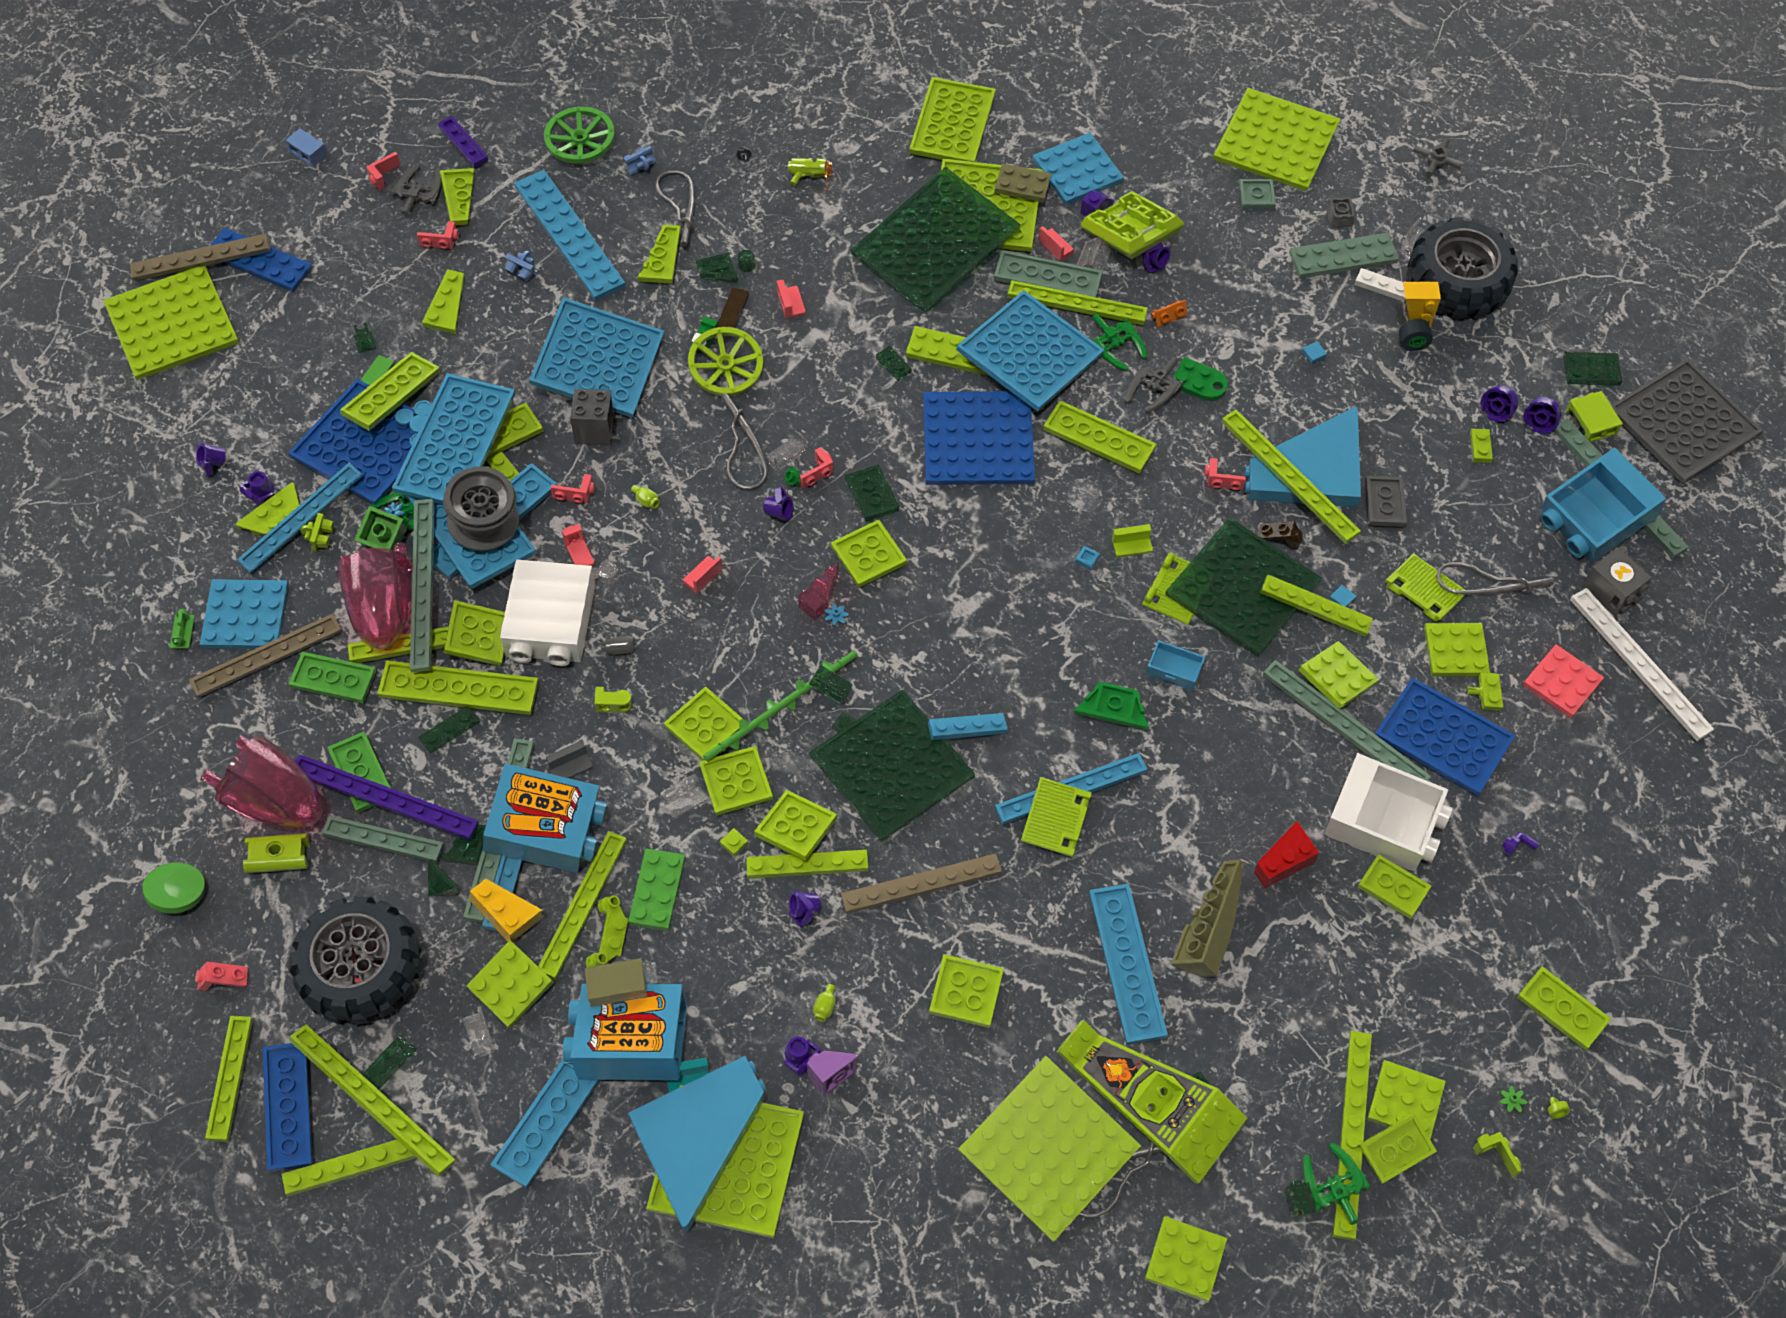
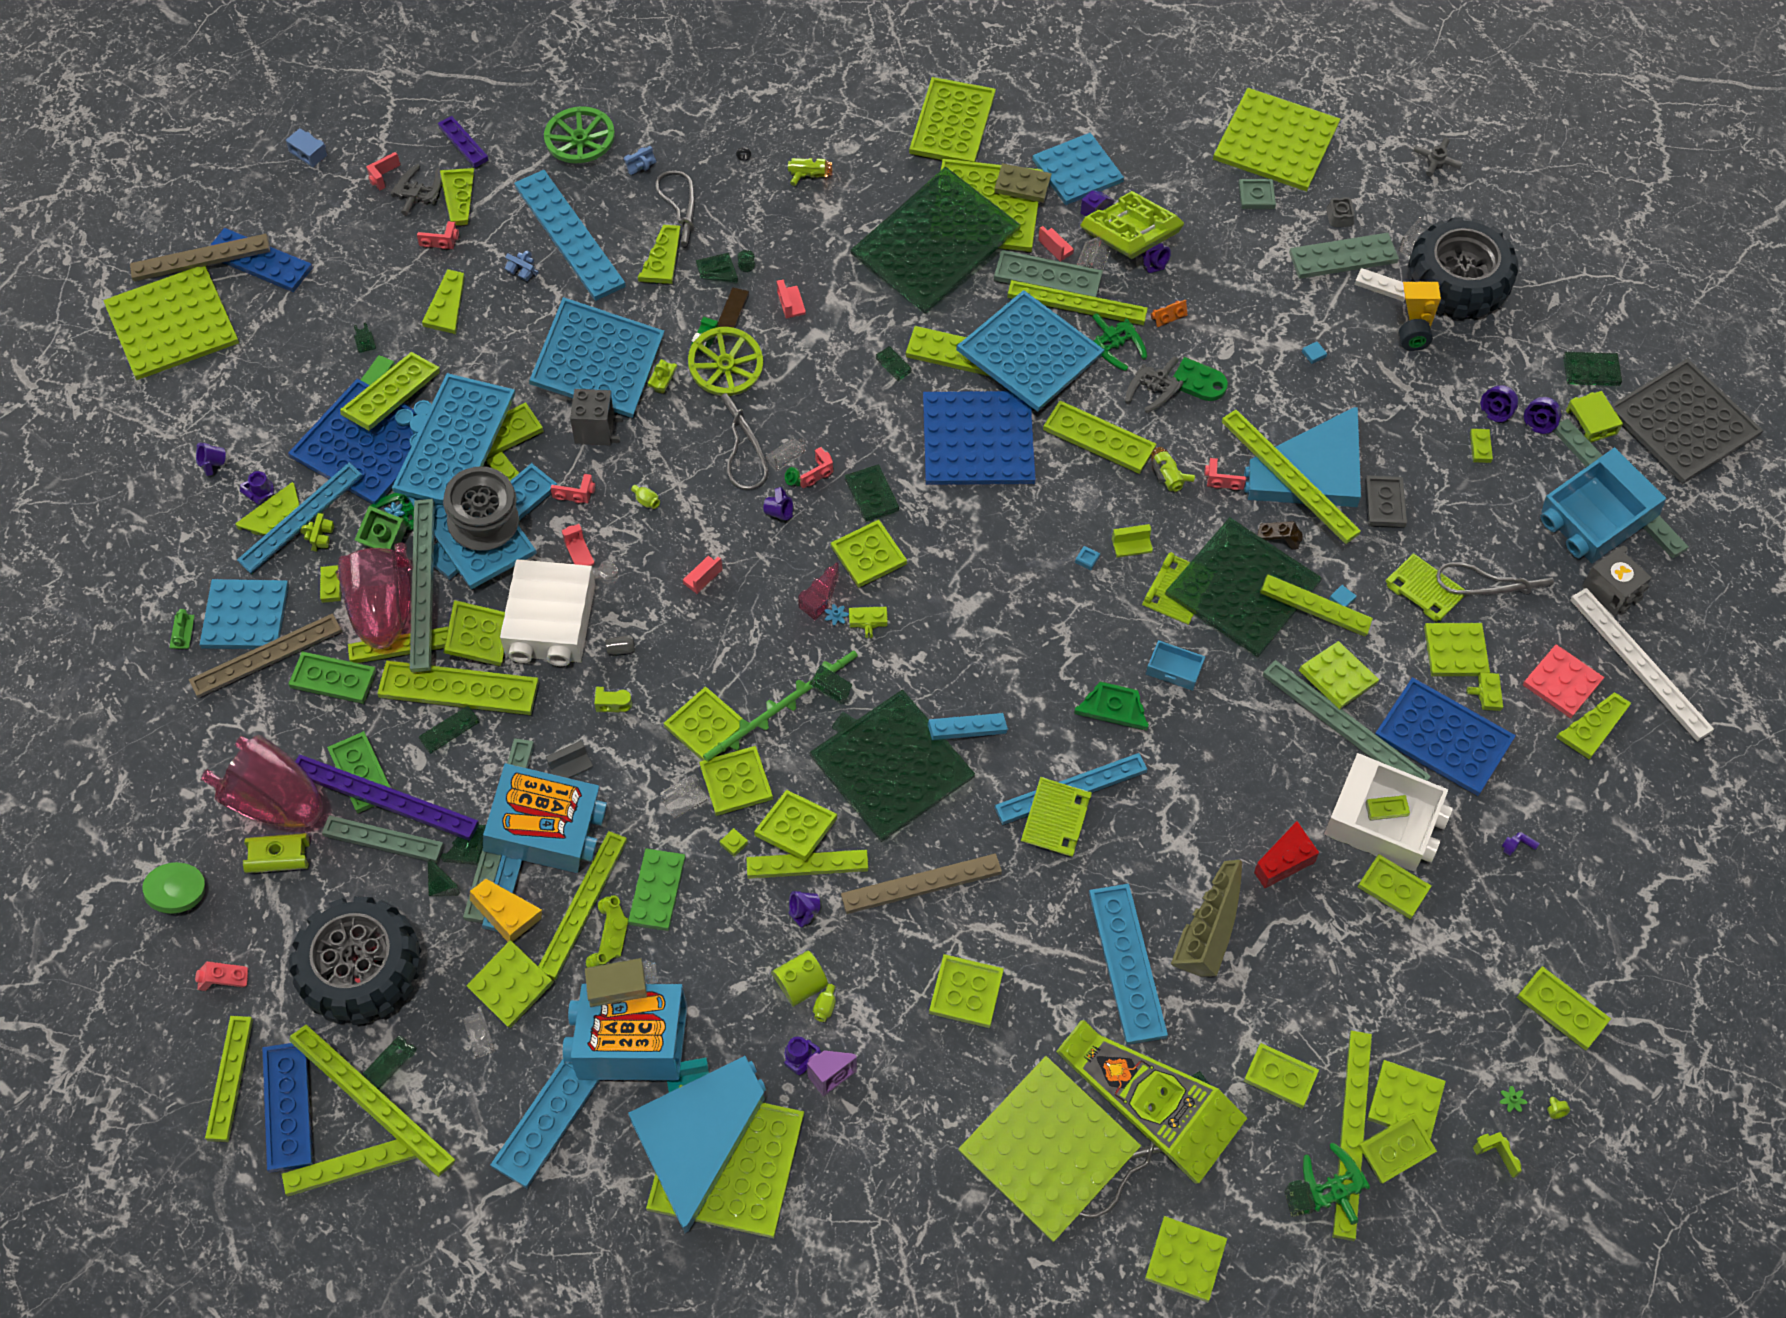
none -> lime plate [320,565,341,603]
none -> lime hips [648,359,678,394]
none -> lime brick [771,950,828,1007]
none -> lime plate [849,607,887,638]
none -> lime piece [1151,447,1195,492]
none -> lime plate [1243,1043,1319,1109]
none -> lime plate [1366,795,1410,820]
none -> lime wing [1556,692,1631,760]

